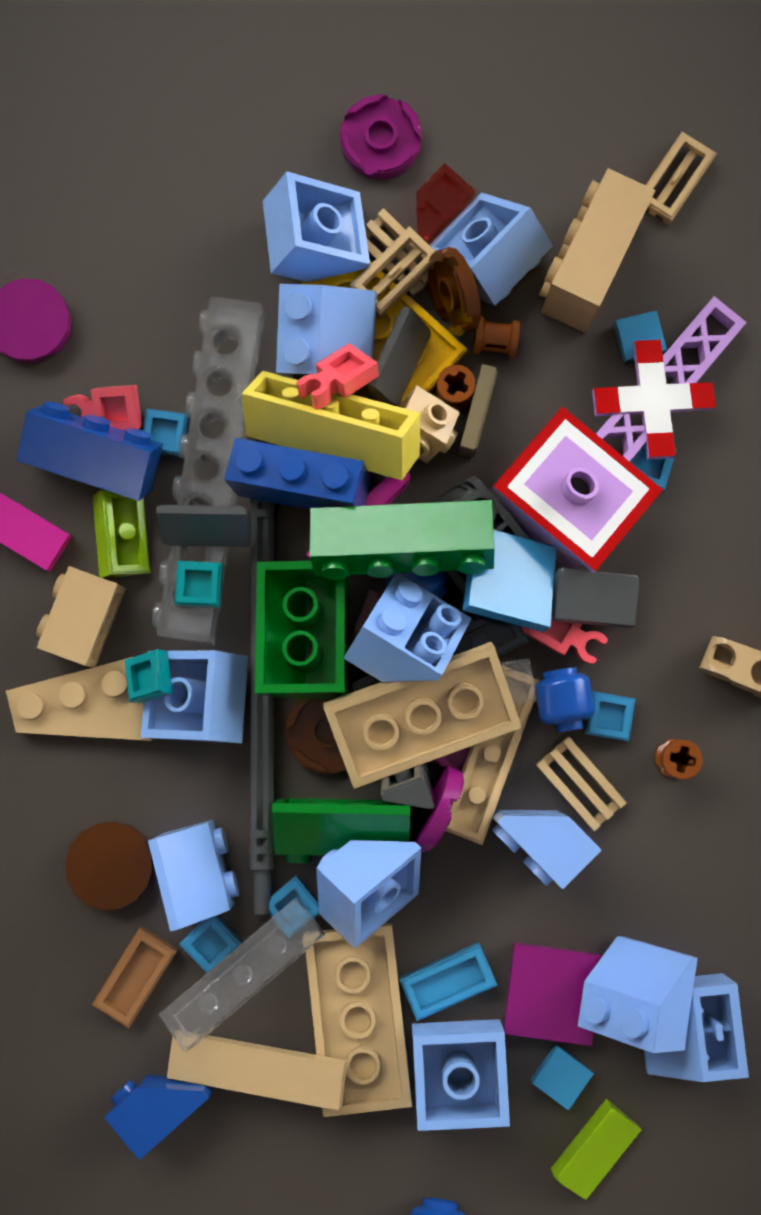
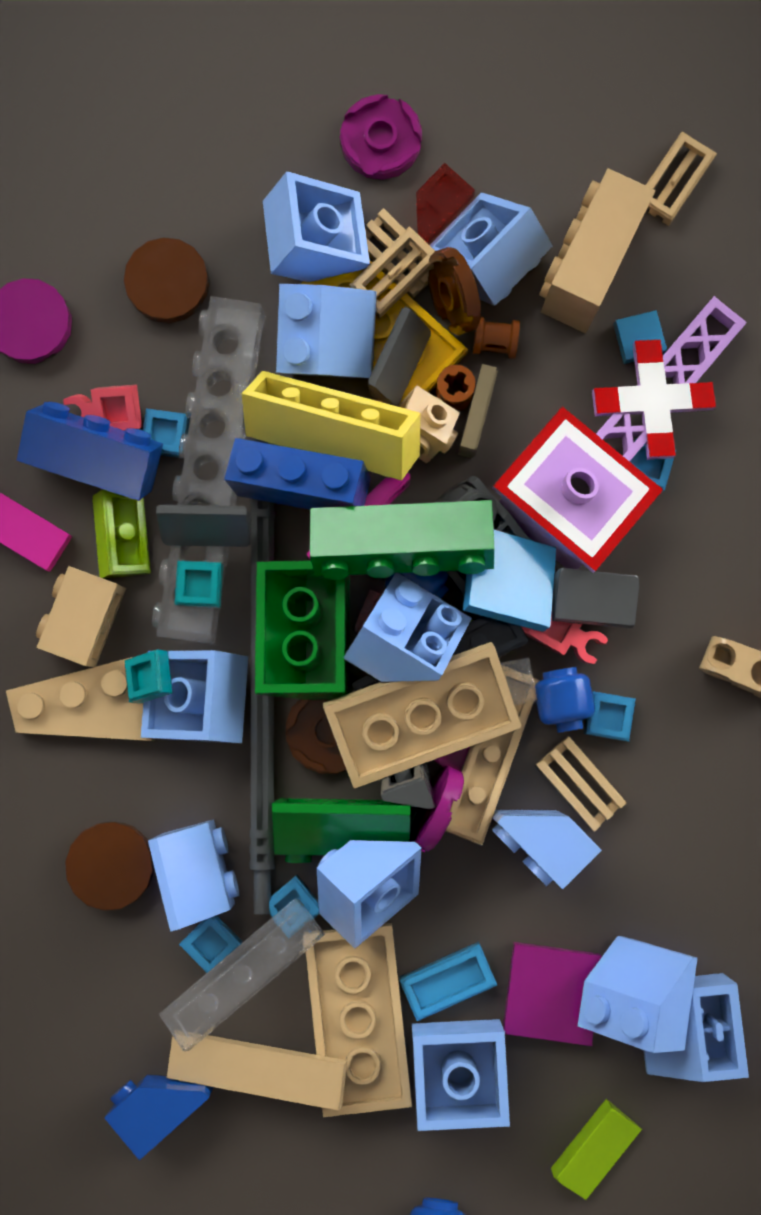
medium nougat tile [92,926,179,1029] -> none
coral plate [296,343,379,410] -> none
dark azure tile [530,1043,594,1110] -> none
dark orange bush [654,739,703,779] -> none
none -> reddish brown tile [124,237,209,323]

